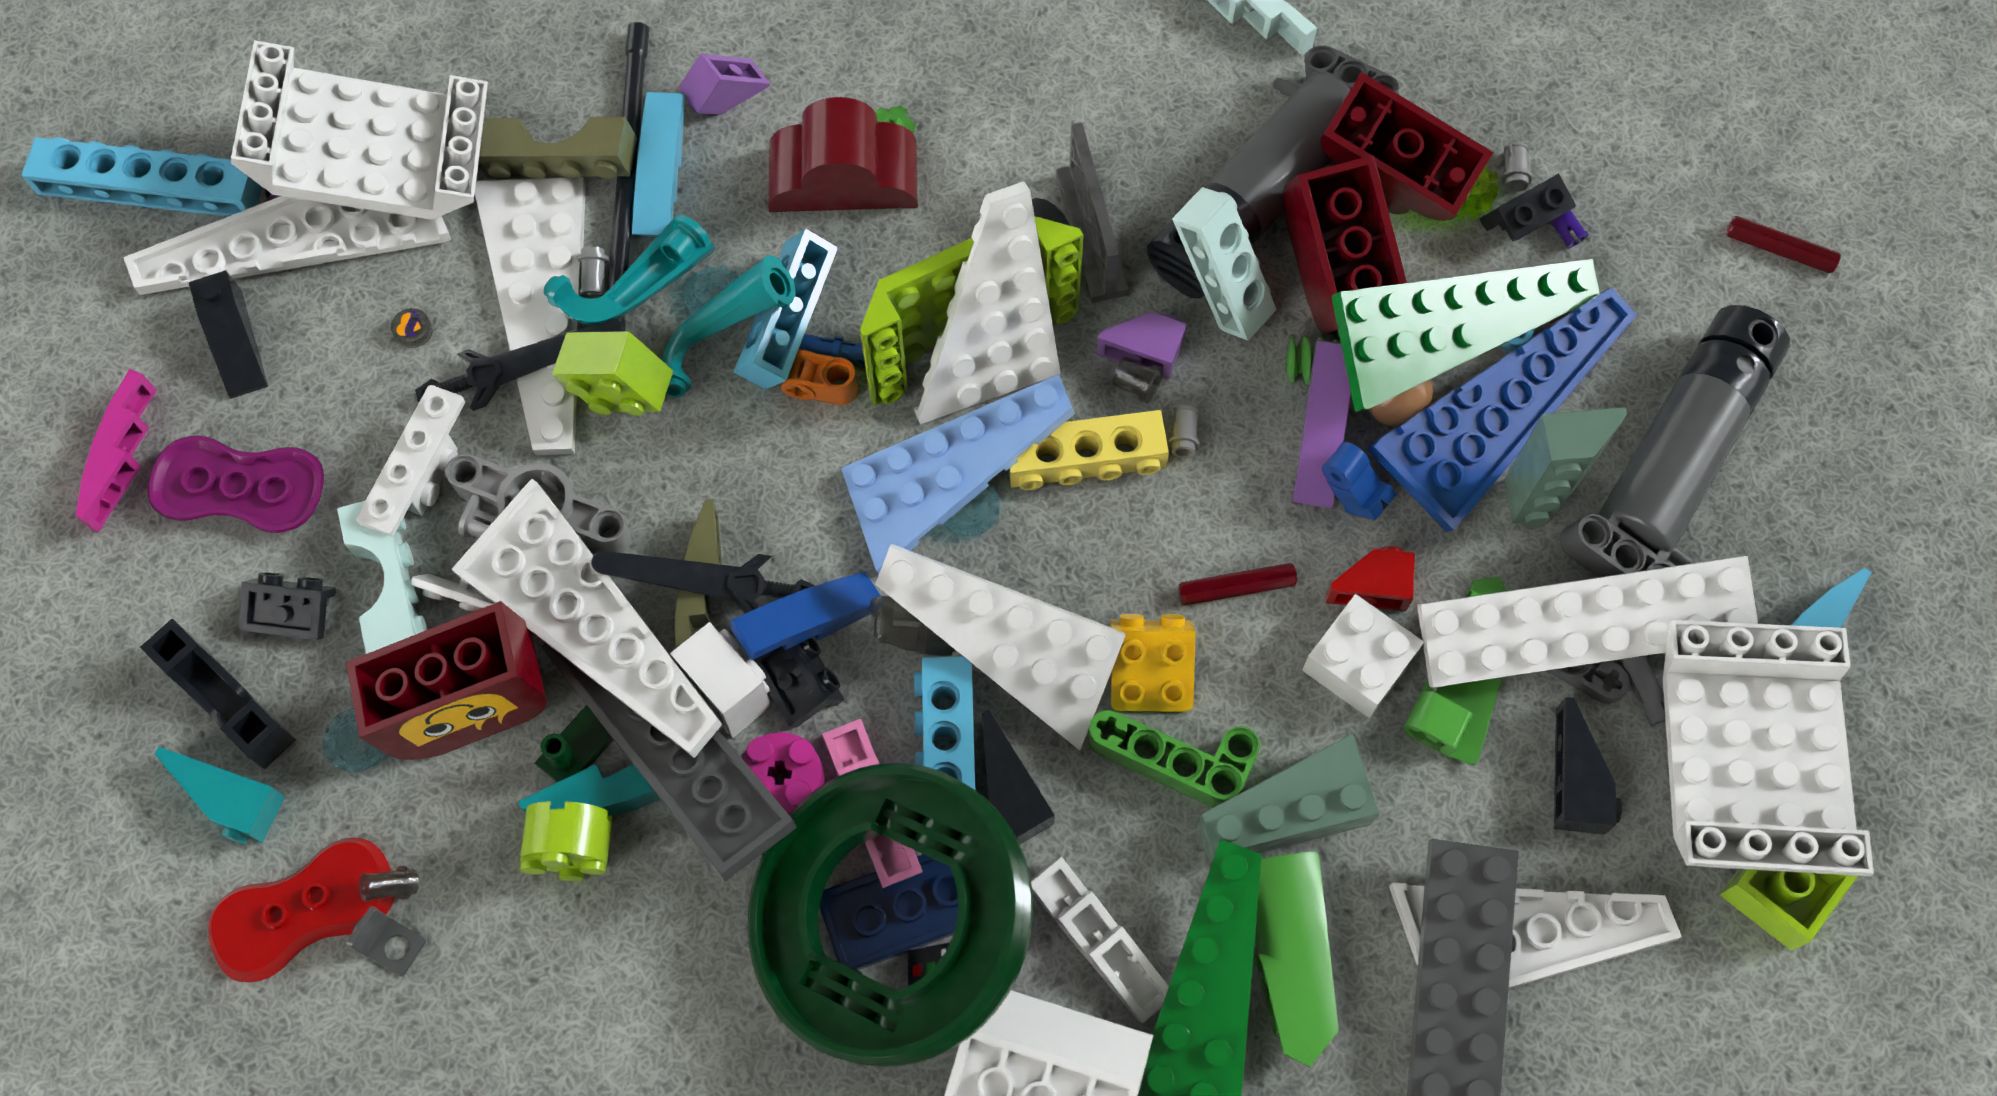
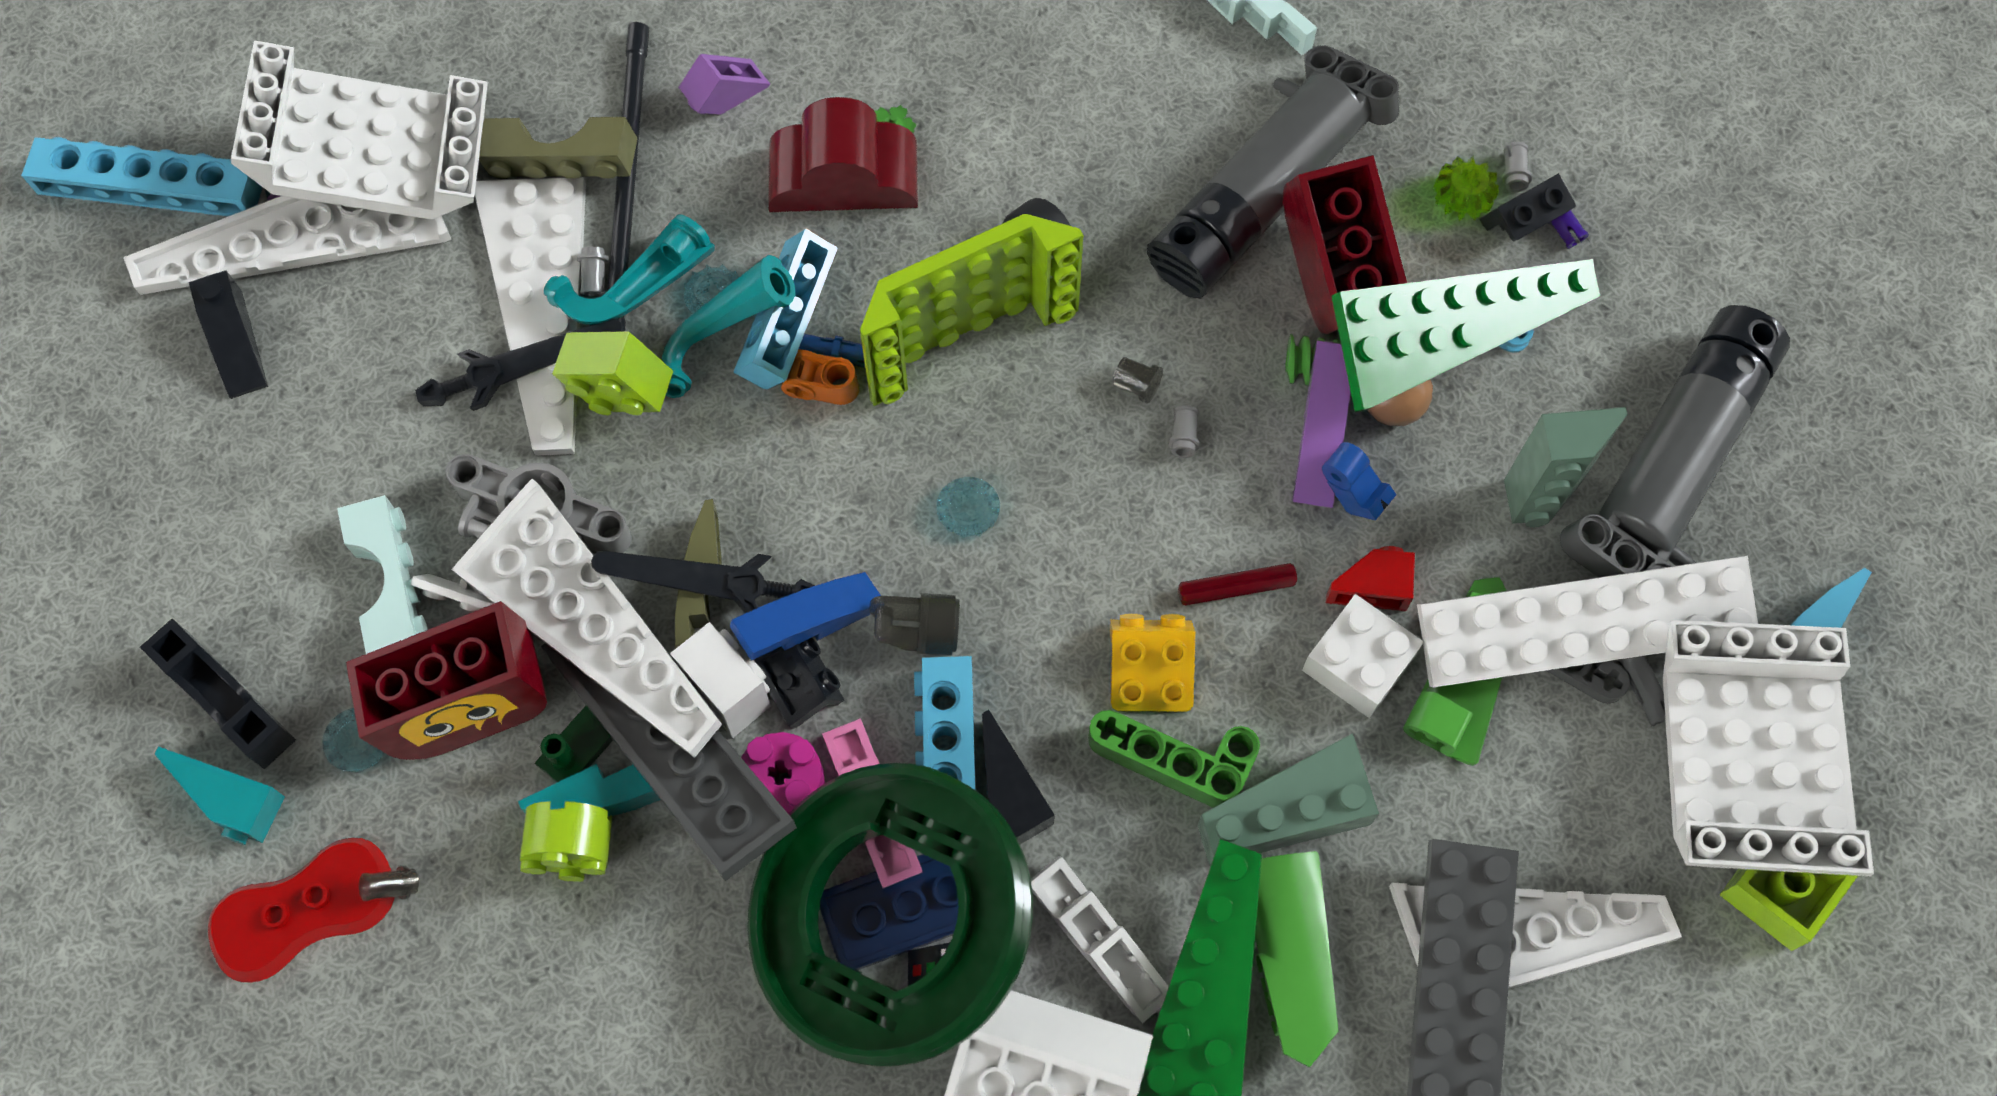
dark pink slope [76,369,157,533] -> none
magenta plate [148,436,324,533] -> none
black bracket [238,572,336,640] -> none
dark grey bracket [346,906,426,976] -> none
white bracket [356,385,465,536] -> none
clear smoke tile [391,308,433,348] -> none
medium azure slope [632,92,685,237] -> none
light blue wing [841,374,1075,573] -> none
white wing [875,544,1126,750] -> none
white wing [914,181,1061,425] -> none
light yellow brick [1008,410,1169,490] -> none
flat silver fence [1056,122,1129,303] -> none
medium lavender slope [1097,312,1187,379] -> none
light aqua brick [1172,187,1277,341] -> none
dark red brick [1321,72,1494,221] -> none
blue wing [1367,287,1637,532] -> none
black slope [1554,697,1622,835] -> none
dark red axle [1726,216,1841,273] -> none

